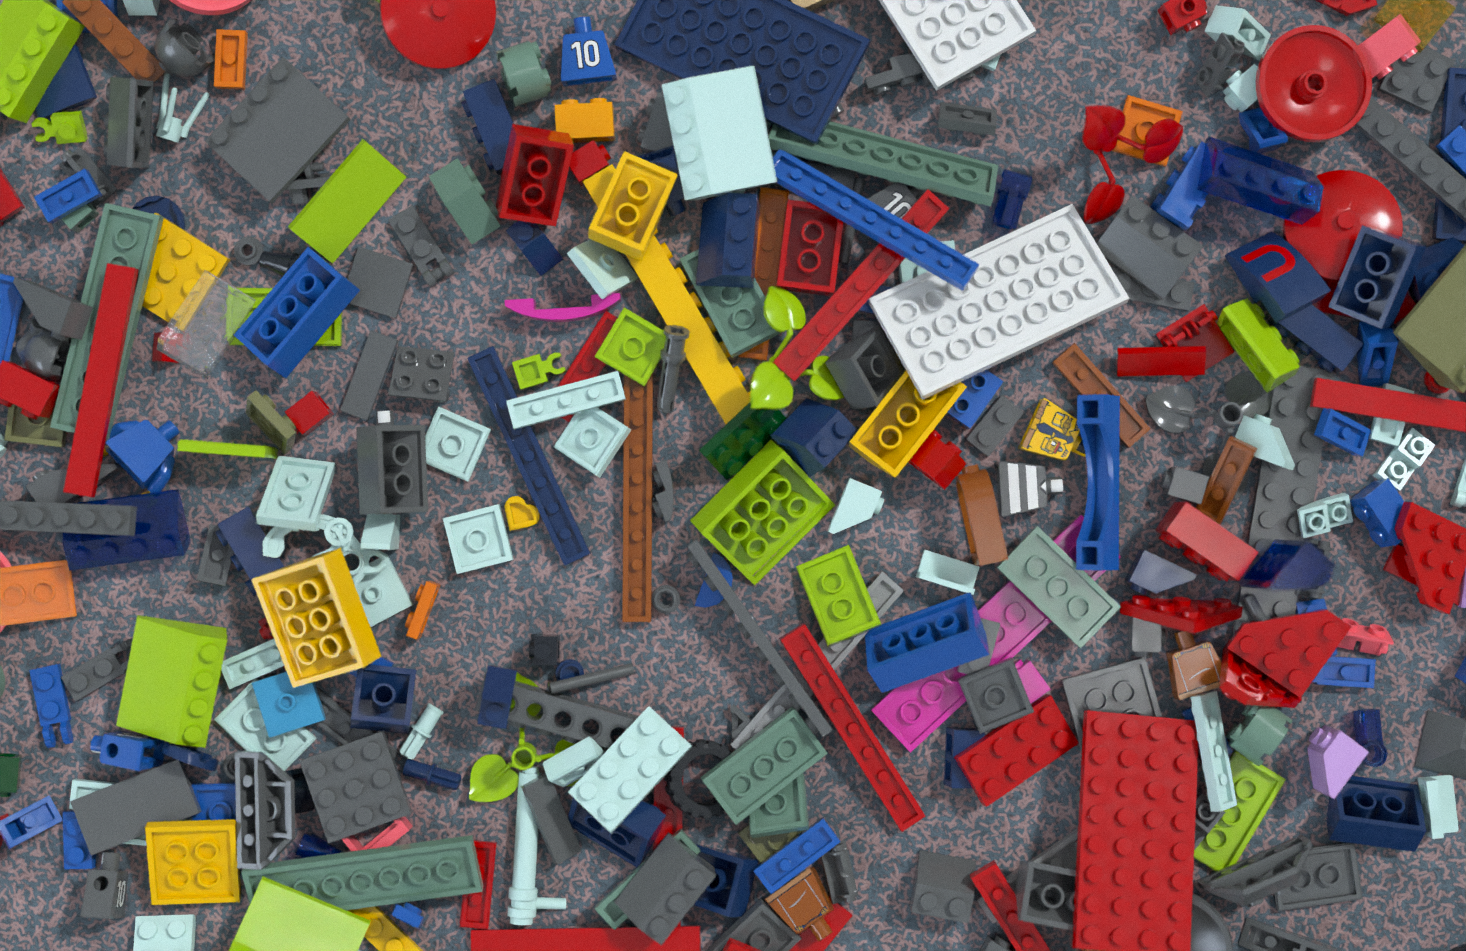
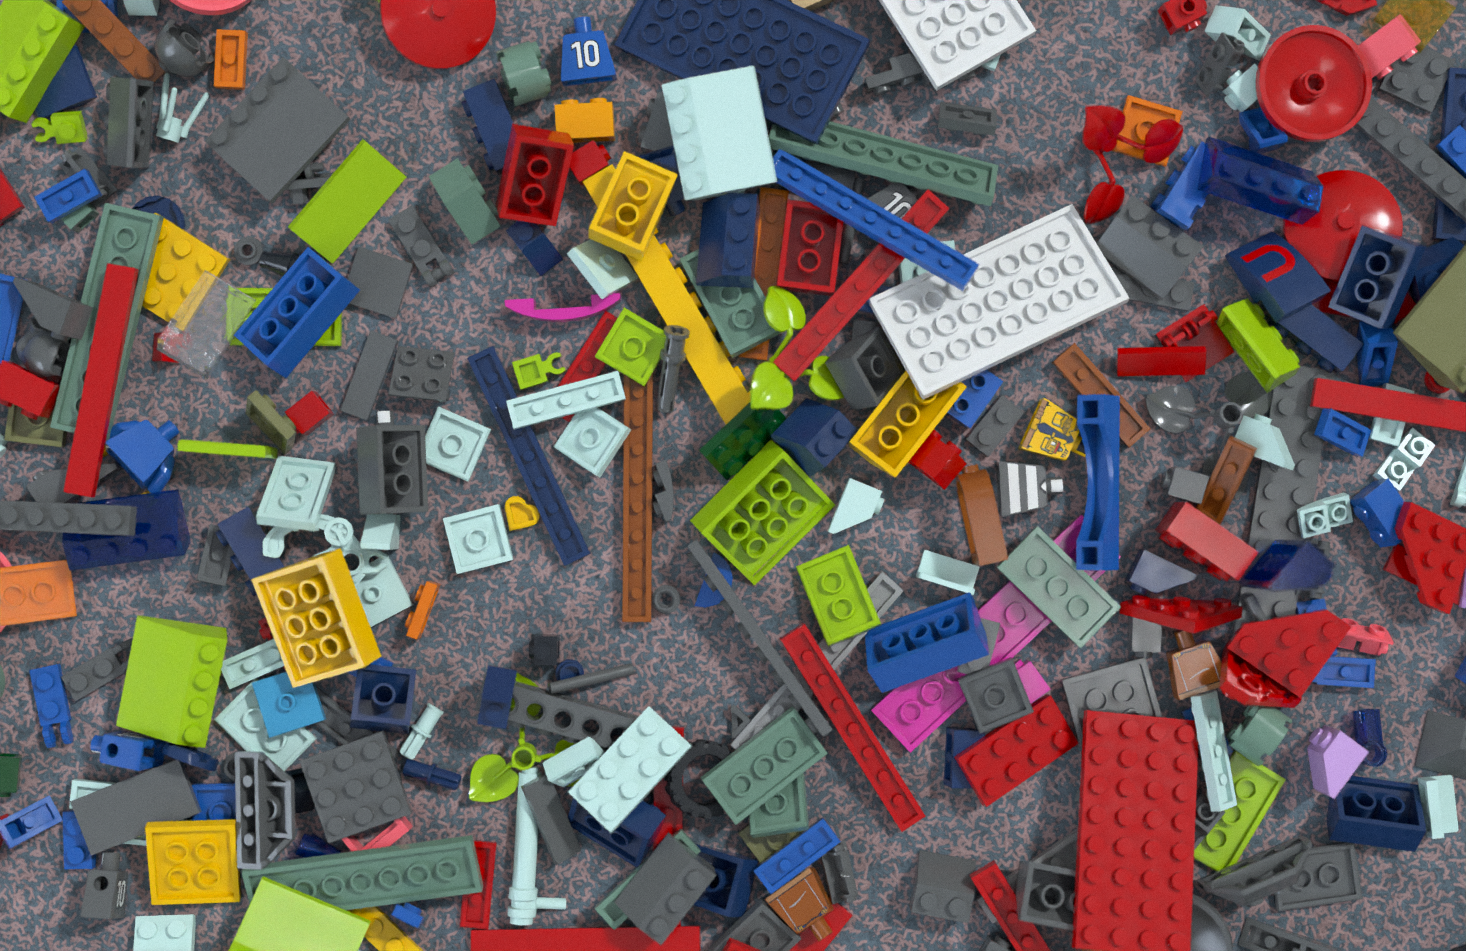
clear blue piece [992,169,1032,230] -> none

